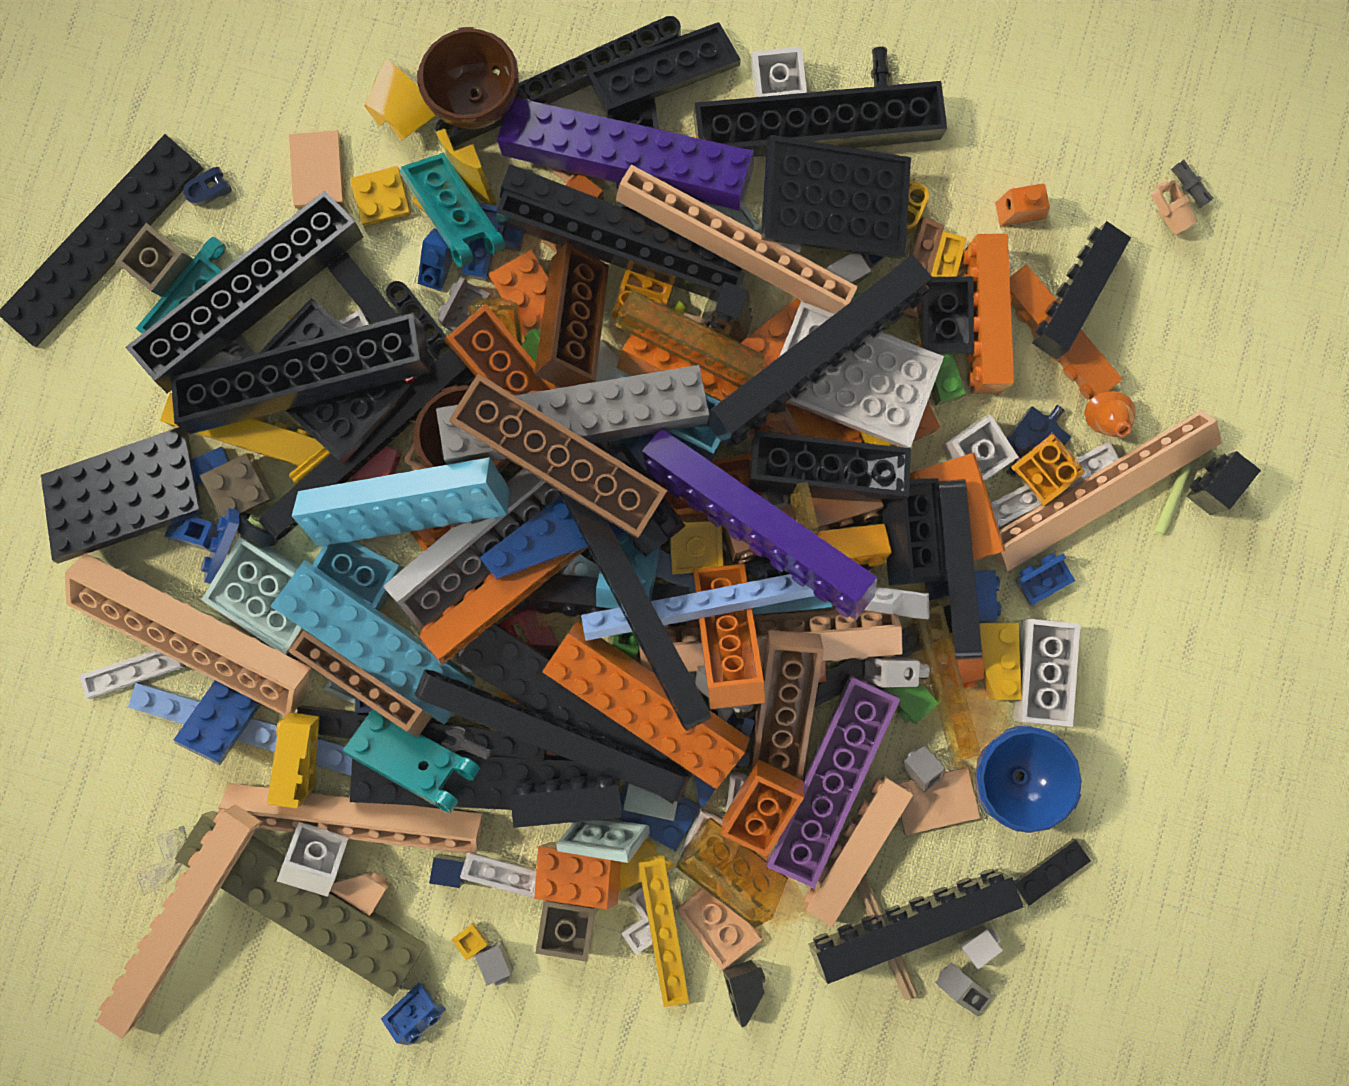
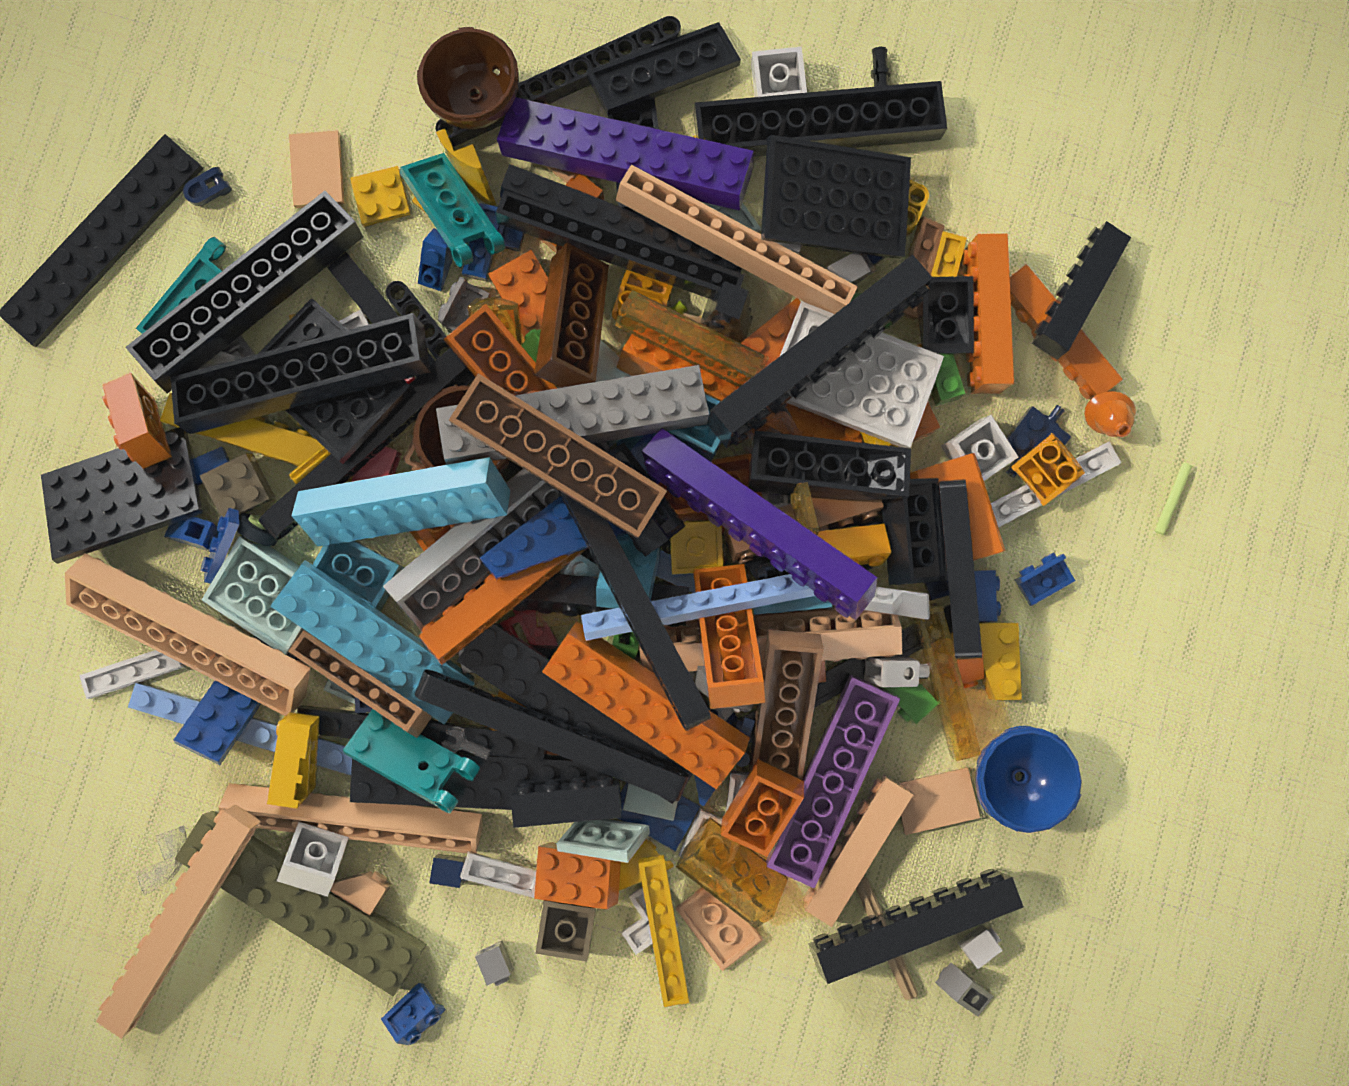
dark tan brick [115,223,193,297] -> none
yellow slope [364,60,436,141] -> none
yellow plate [452,922,488,961] -> none
pearl dark grey slope [723,960,766,1027] -> none
light grey brick [904,745,945,792] -> none
light nougat brick [994,410,1222,571] -> none
orange torso [995,183,1050,226] -> none
white brick [1014,619,1080,727] -> none
black plate [1014,839,1091,906] -> none
light nougat piece [1151,180,1198,235] -> none
dark grey pin [1171,159,1214,208] -> none
black brick [1186,451,1261,515] -> none
none -> orange brick [102,373,172,469]

